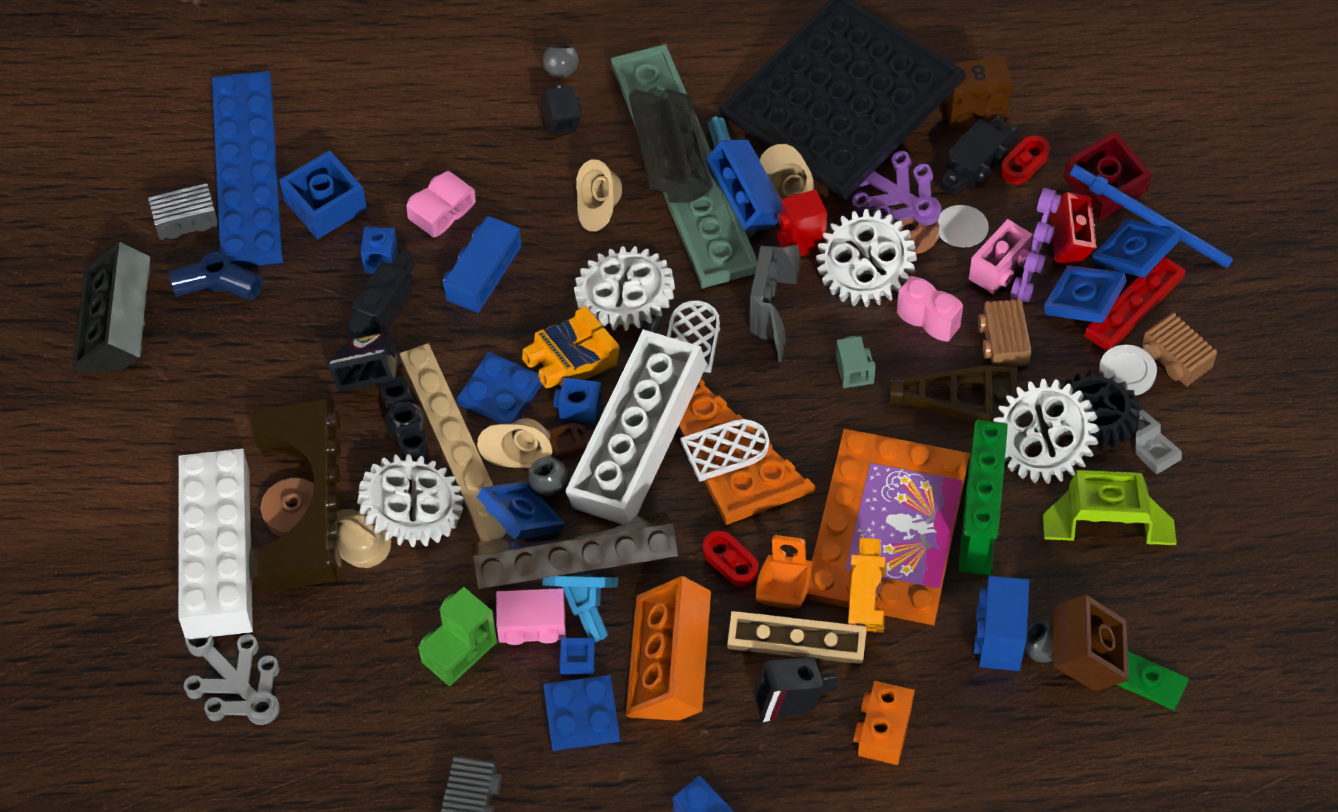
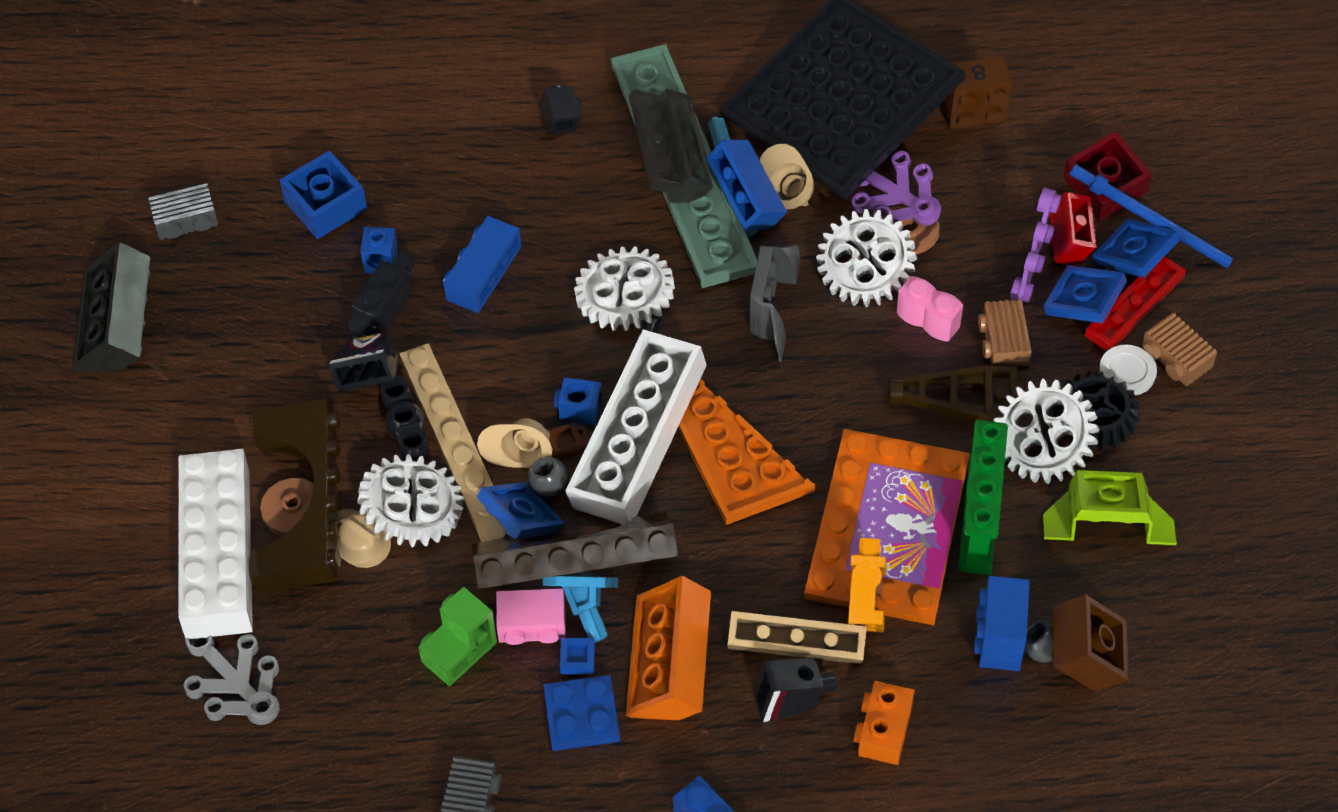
dark blue piece [168,252,263,301] -> none
blue plate [212,71,283,267] -> none
bright pink brick [406,171,476,237] -> none
blue plate [457,352,542,424] -> none
light orange hips [522,306,620,389] -> none
dark grey piece [542,45,579,79] -> none
tan piece [576,160,622,231] -> none
white window [667,301,720,373] -> none
white window [680,419,769,482] -> none
red plate [703,531,758,587] -> none
orange piece [756,535,812,609] -> none
red brick [777,189,827,256] -> none
sand green brick [835,336,876,388] -> none
white sticker [938,205,989,247] -> none
black hinge [940,115,1019,196] -> none
bright pink brick [969,219,1033,295] -> none
red plate [1001,136,1050,184] -> none
green plate [1117,651,1189,711] -> none
light grey slope [1136,410,1182,475] -> none

